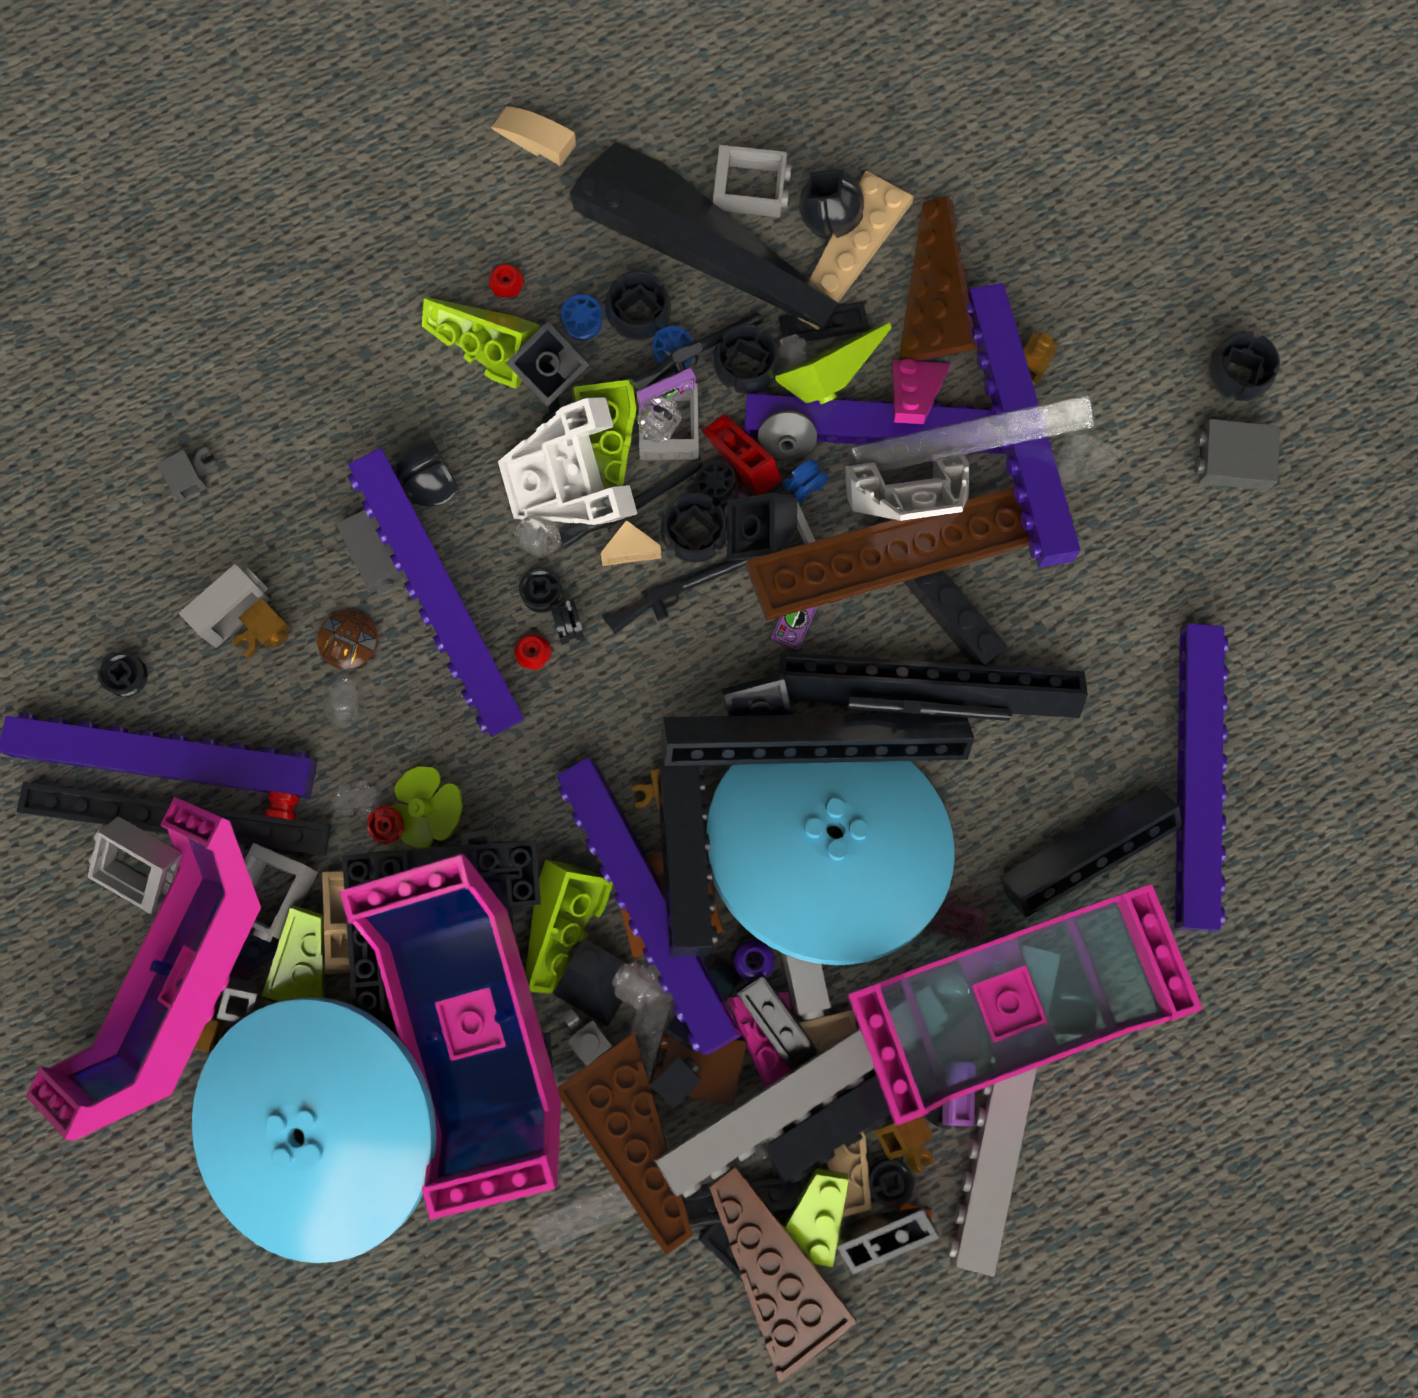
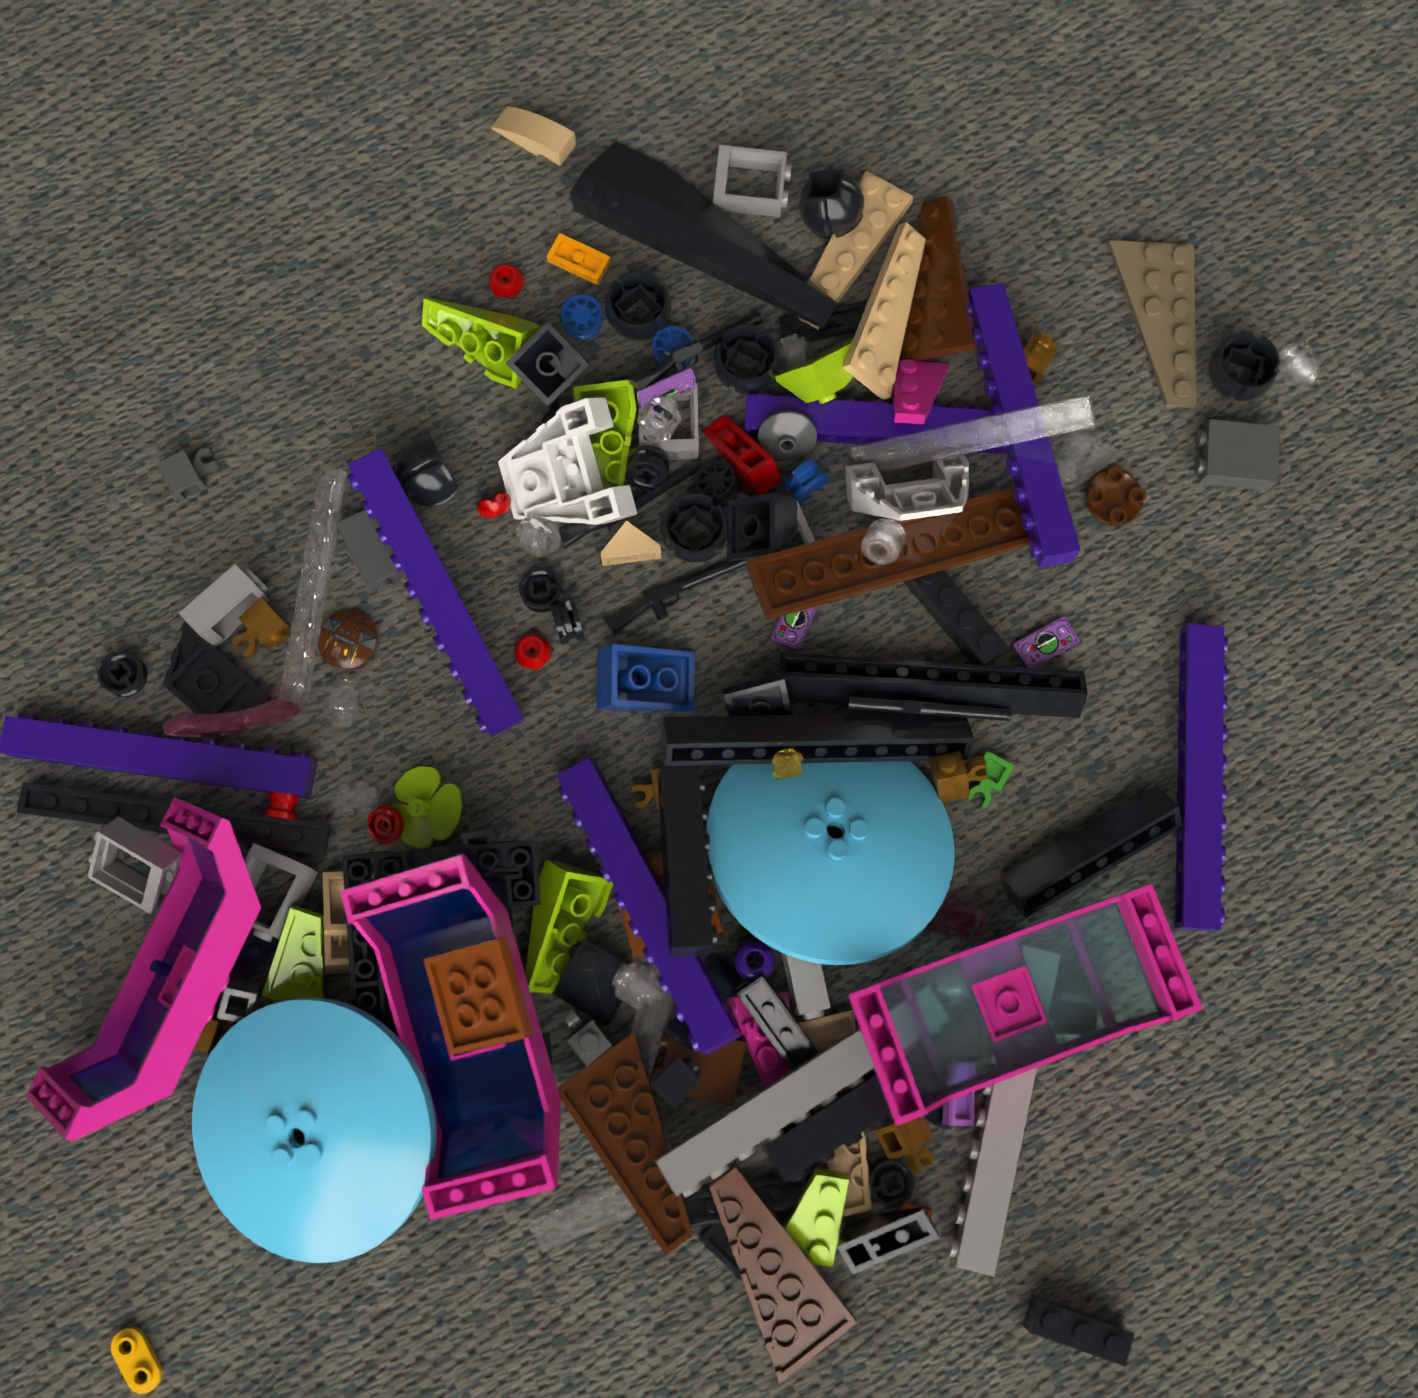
none -> yellow plate [111,1327,163,1394]
none -> black wing [163,622,273,726]
none -> clear pink tile [163,699,299,737]
none -> clear plate [279,468,347,704]
none -> dark orange plate [423,936,534,1055]
none -> red plate [475,490,511,519]
none -> light orange plate [546,233,611,285]
none -> blue slope [596,644,695,712]
none -> black wheel [626,445,669,492]
none -> clear yellow plate [772,749,803,779]
none -> tan wing [842,222,926,400]
none -> clear head [861,519,906,565]
none -> pearl gold brick [929,751,988,803]
none -> bright green plate [966,751,1015,809]
none -> tile [1012,616,1080,668]
none -> black brick [1023,1294,1135,1367]
none -> reddish brown dish [1085,467,1146,526]
none -> dark tan wing [1107,240,1197,408]
none -> clear head [1278,341,1322,385]

